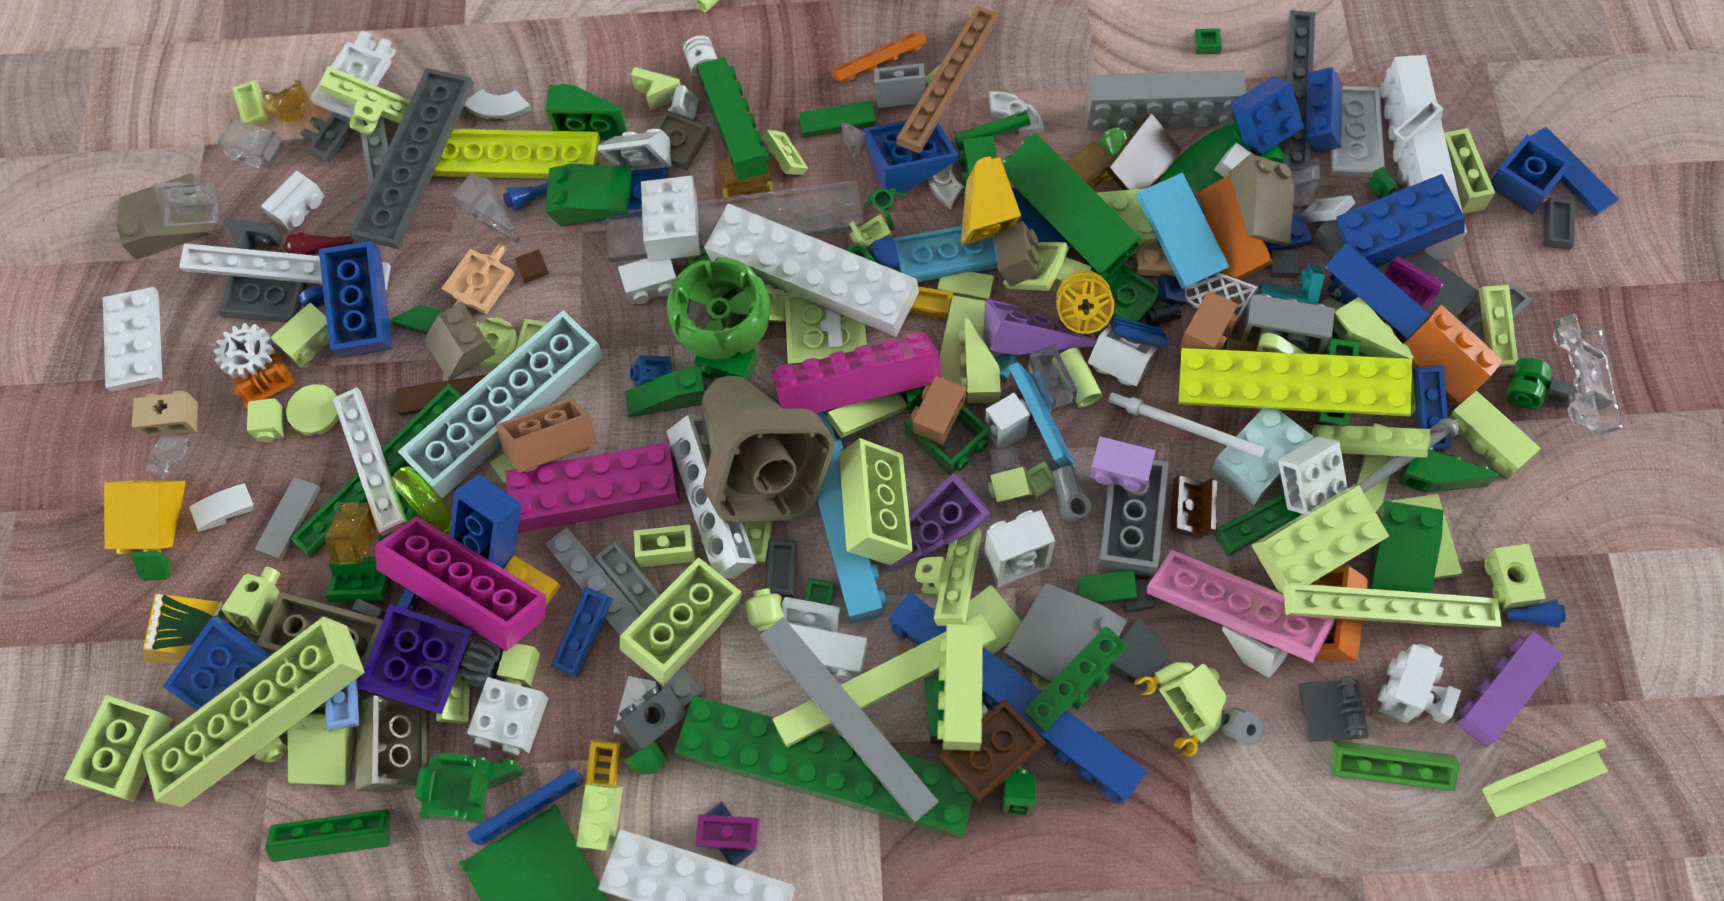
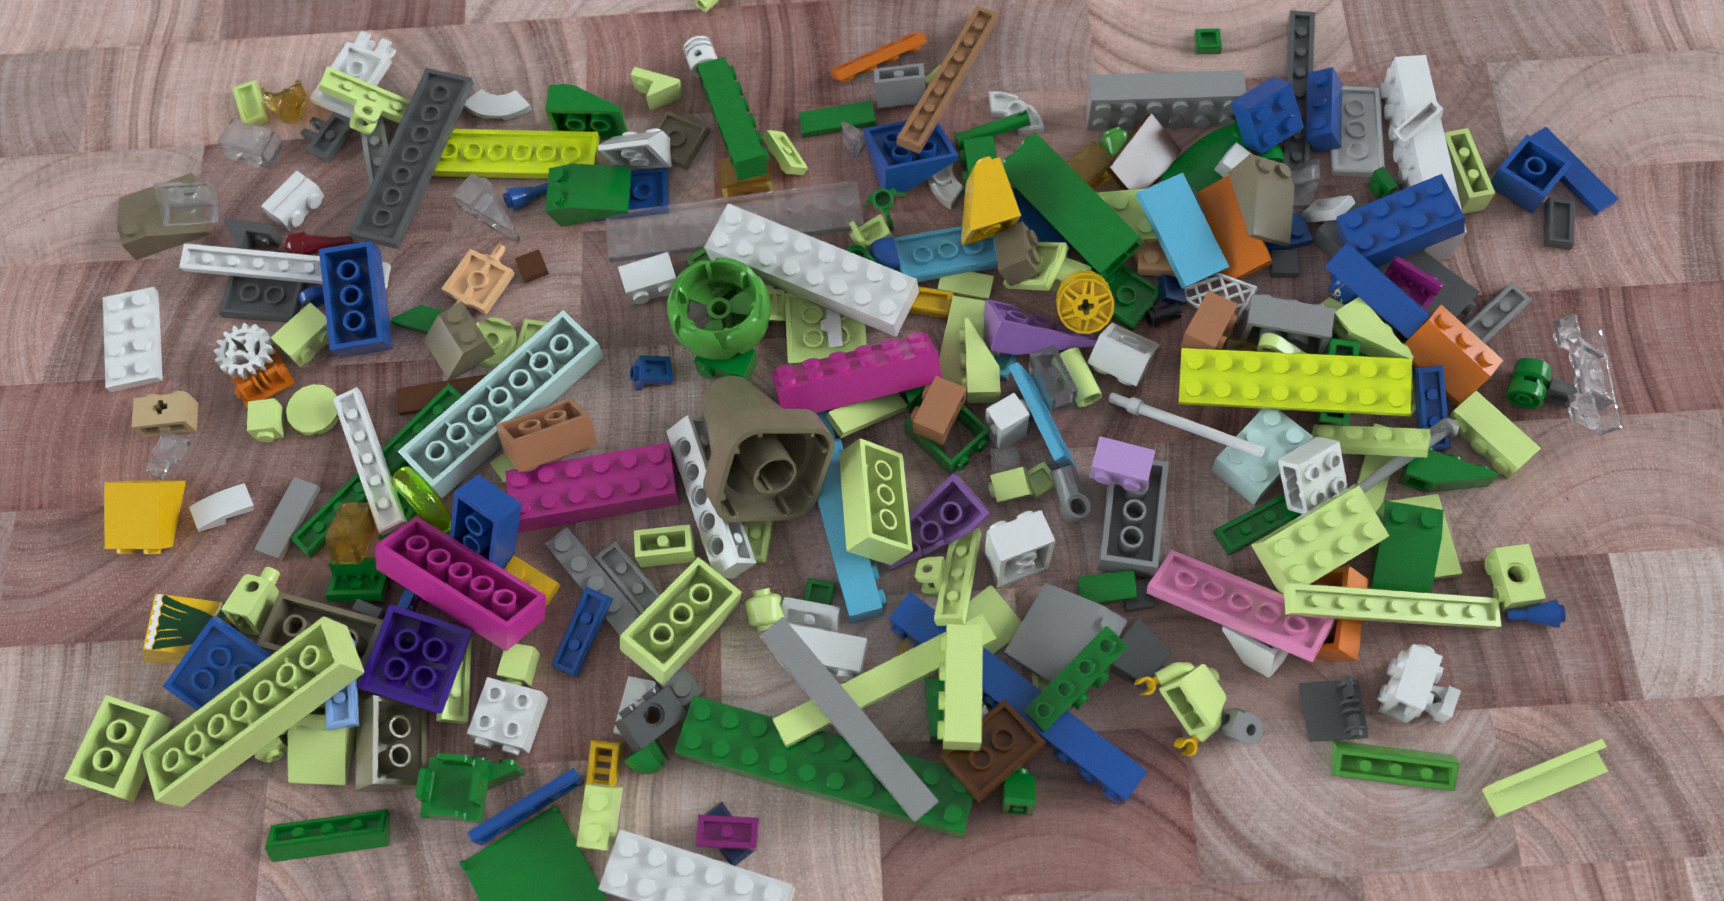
green slope [131,551,171,581] -> none
dark grey gear [460,638,504,688] -> none
green slope [625,367,706,418] -> none
white brick [641,176,701,261] -> none
white tile [668,85,699,120] -> none
dark grey tile [766,540,797,597] -> none
blue tile [1110,316,1168,348] -> none
reddish brown bracket [1171,475,1218,539] -> none
teal bracket [1259,263,1325,304] -> none
medium lavender brick [1456,631,1564,747] -> none
yellowish green tile [1479,285,1518,367] -> none

